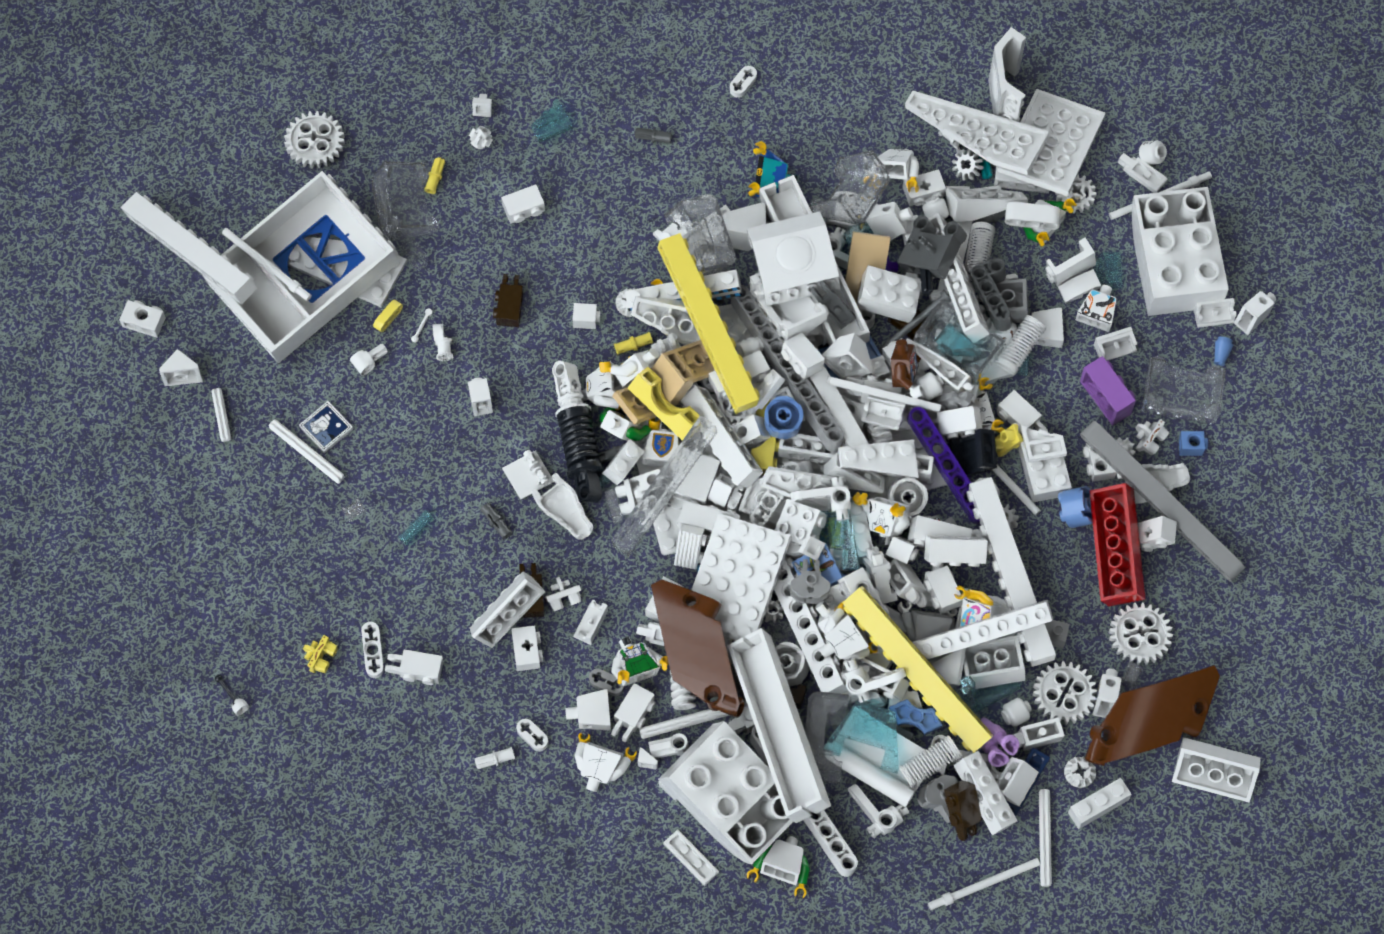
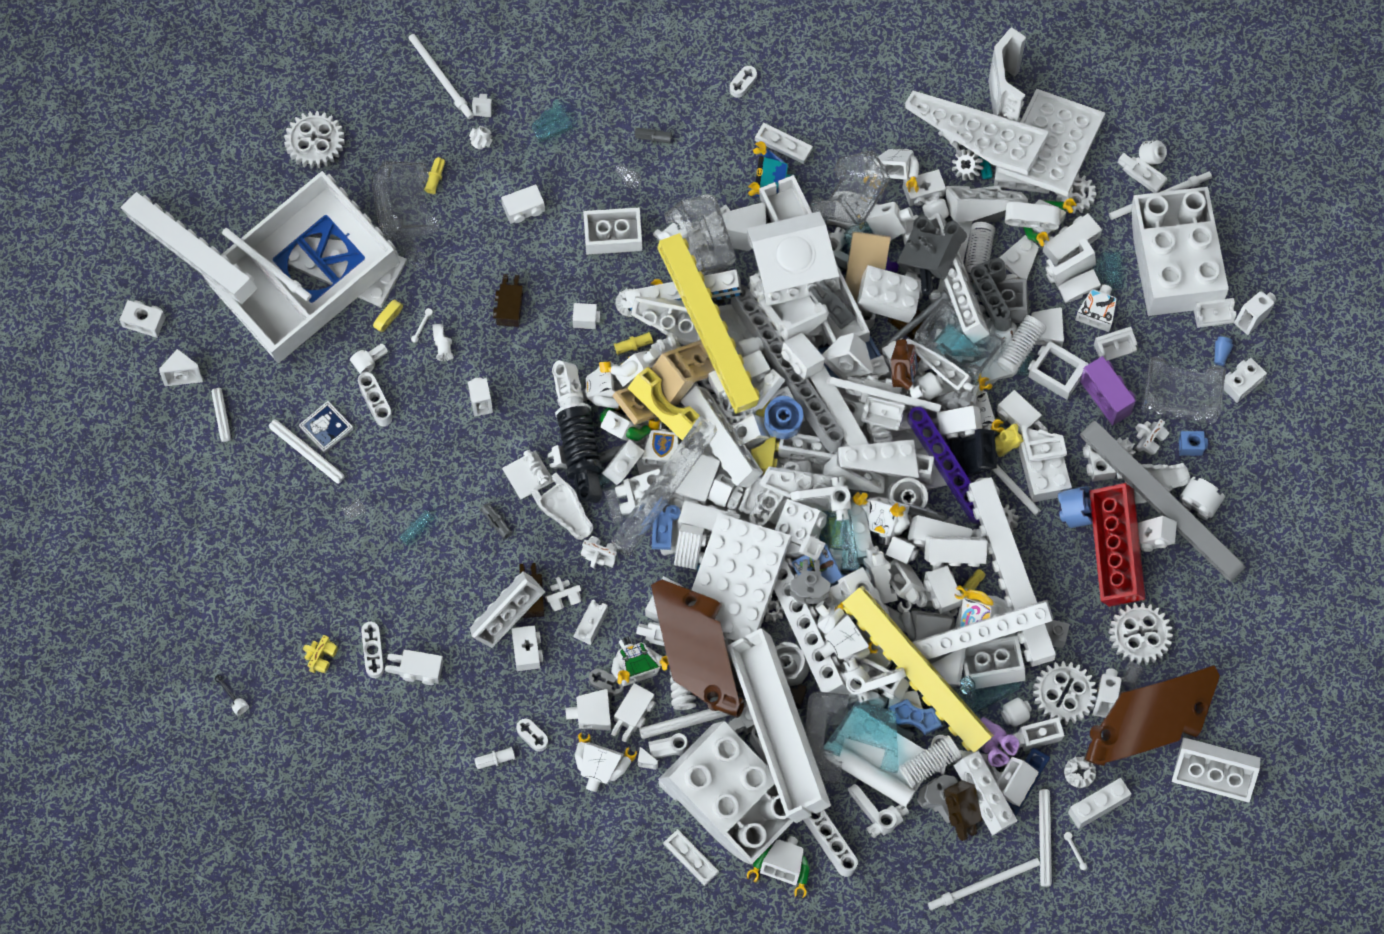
none -> white beam [358,372,392,426]
none -> white bar [409,34,474,119]
none -> white tile [548,445,567,469]
none -> white hips [581,536,617,568]
none -> white brick [583,208,642,255]
none -> clear cone [615,164,642,189]
none -> medium blue hinge [652,505,681,550]
none -> white plate [755,123,813,164]
none -> dark grey axle [908,504,945,522]
none -> light yellow axle [959,569,985,594]
none -> white wing [999,235,1039,280]
none -> white window [1028,341,1088,400]
none -> white brick [1043,214,1102,267]
none -> white hinge [1064,832,1087,870]
none -> white brick [1180,477,1225,520]
none -> white brick [1221,358,1267,403]

